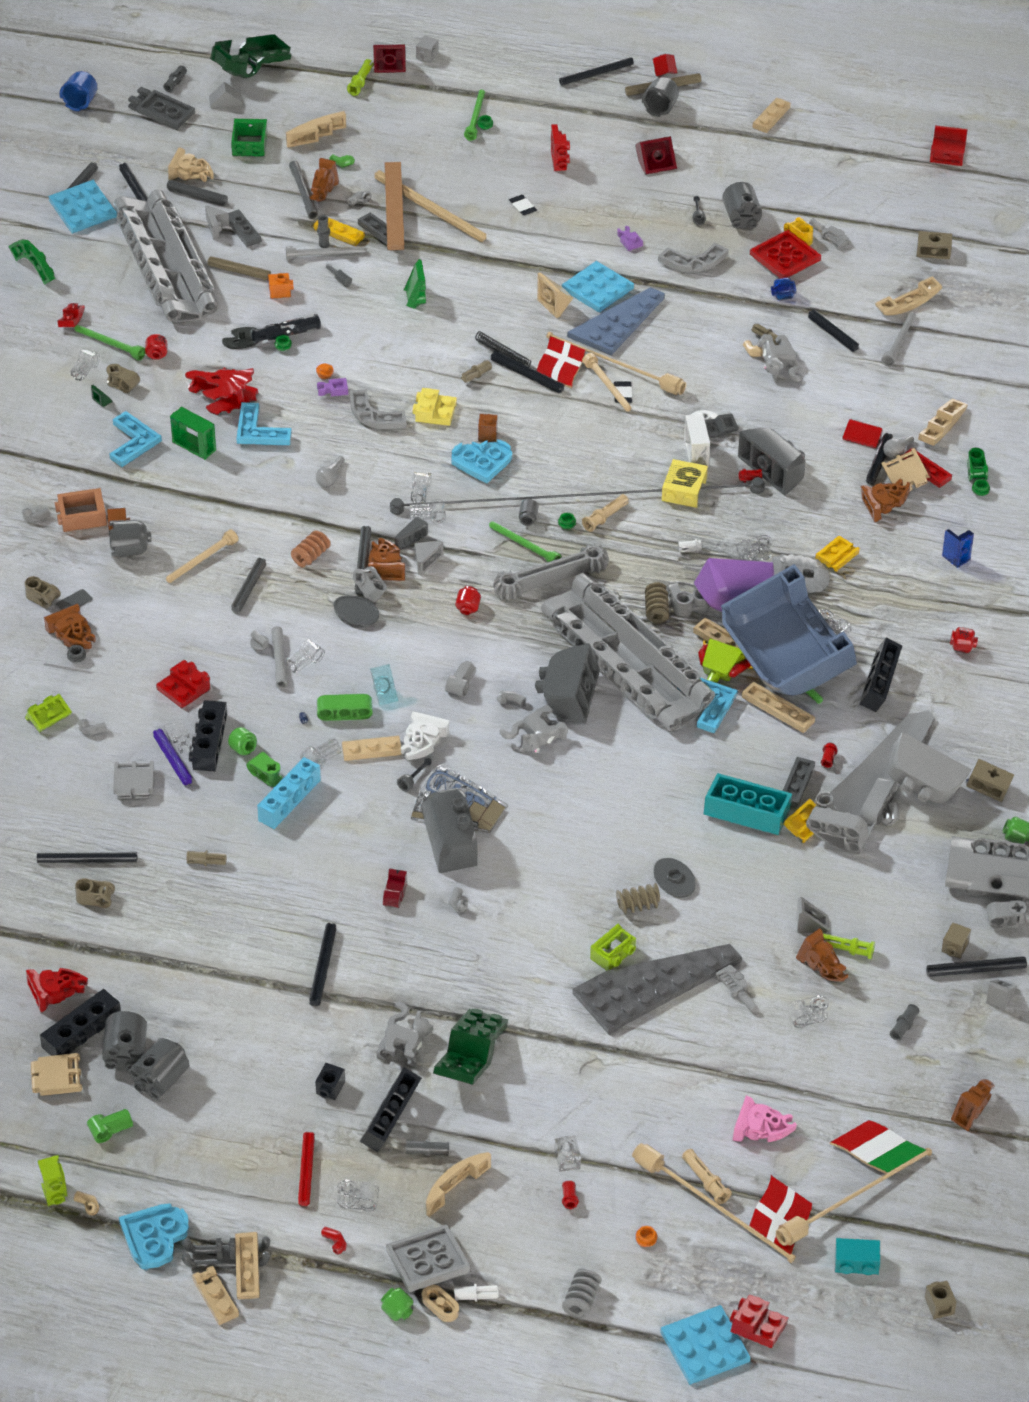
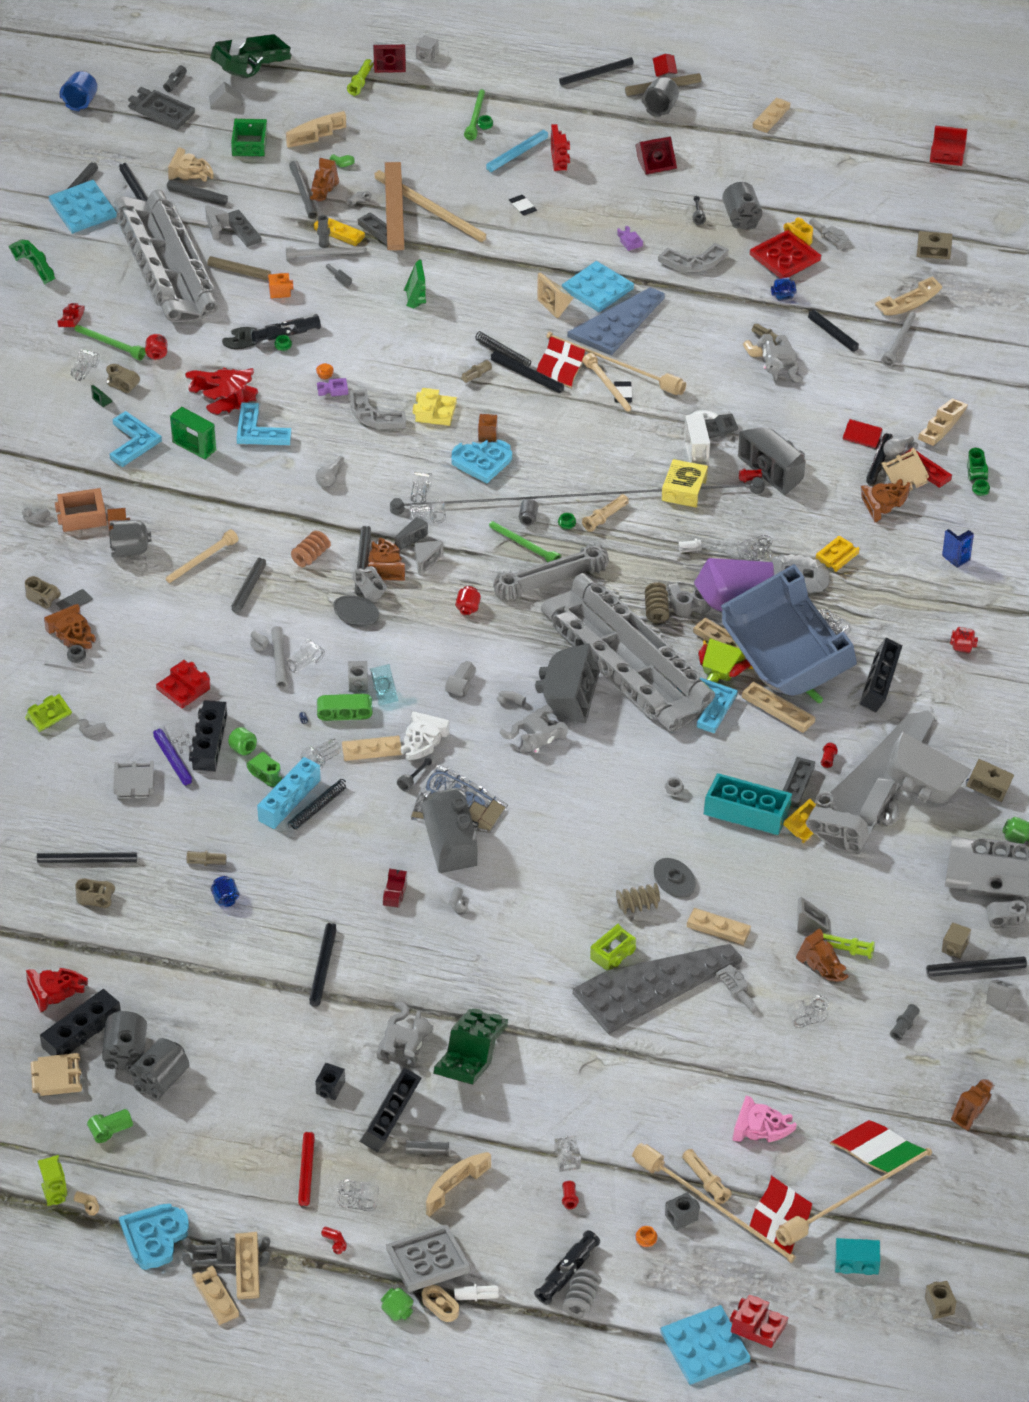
none -> clear blue head [210,876,240,907]
none -> black piece [288,779,346,830]
none -> light grey brick [348,661,368,691]
none -> medium azure axle [486,130,549,172]
none -> black piece [534,1230,600,1305]
none -> light grey plate [665,777,684,795]
none -> dark grey brick [665,1192,700,1230]
none -> tan plate [687,908,751,945]

